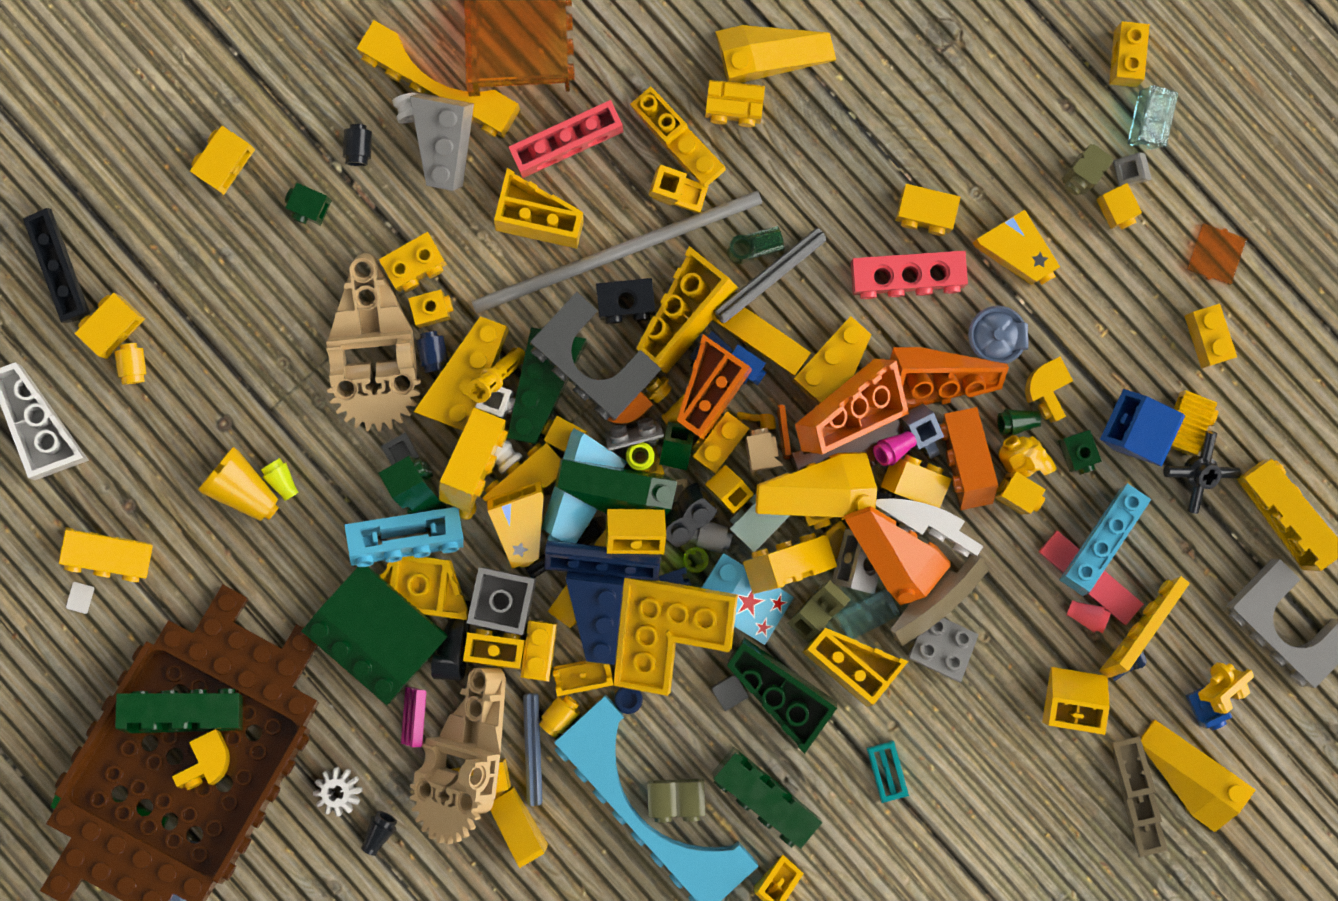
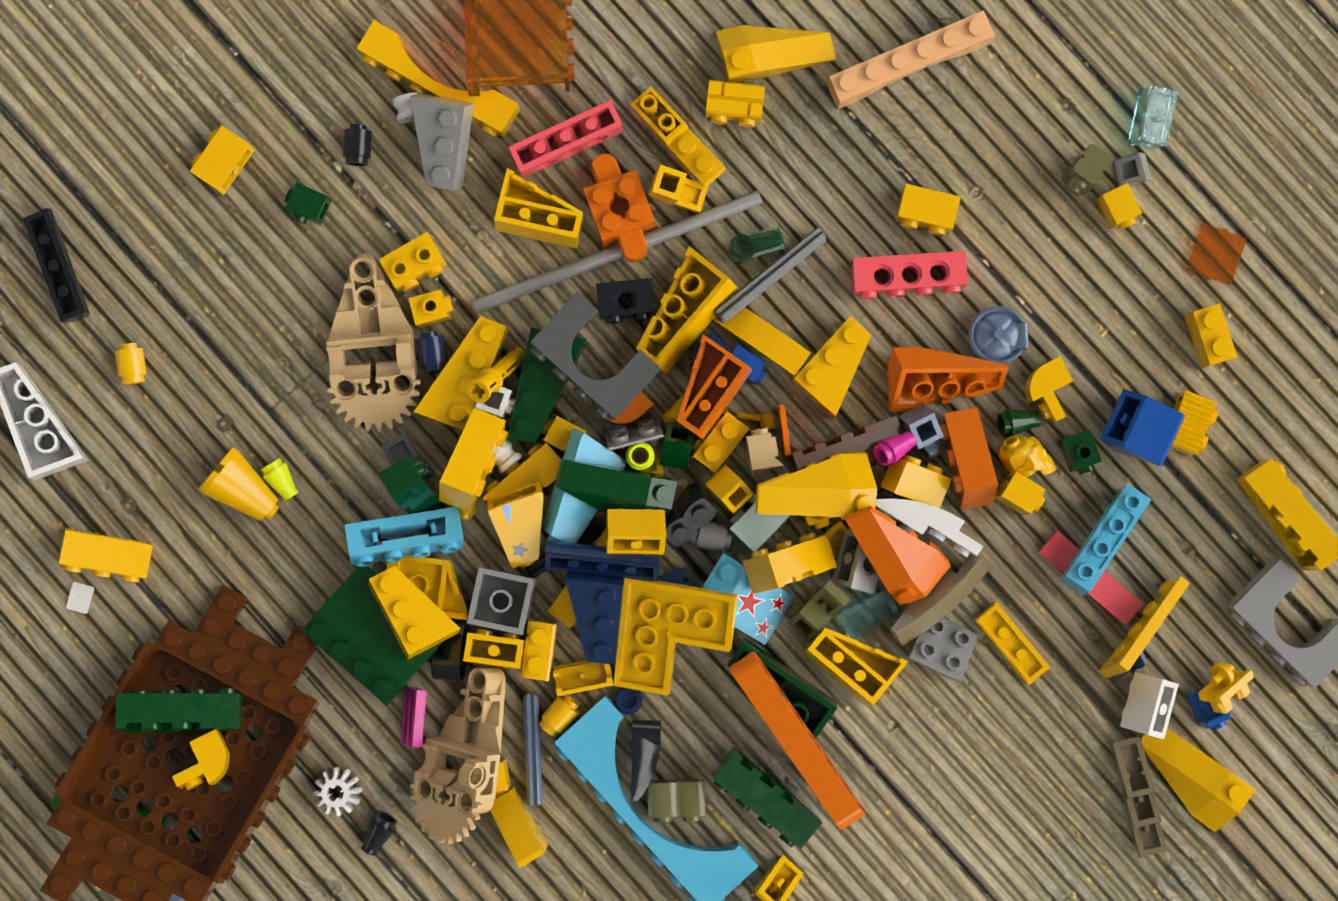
yellow brick [74,293,145,359] -> none
yellow plate [645,376,672,403] -> none
clear neon green bush [683,547,708,572] -> none
dark grey slope [711,673,749,711] -> none
orange wedge [795,359,909,454] -> none
teal tile [866,740,909,803] -> none
yellow slope [973,210,1060,285] -> none
yellow slope [1042,667,1110,735] -> none
coral cone [1066,600,1111,633] -> none
yellow brick [1109,21,1150,87] -> none
black bar [1163,430,1241,514] -> none
none -> yellow wedge [368,566,461,660]
none -> orange brick [583,154,656,262]
none -> black piece [631,720,661,802]
none -> orange beam [729,651,866,830]
none -> light nougat arch [826,10,995,110]
none -> yellow tile [973,602,1051,685]
none -> white brick [1120,672,1179,739]

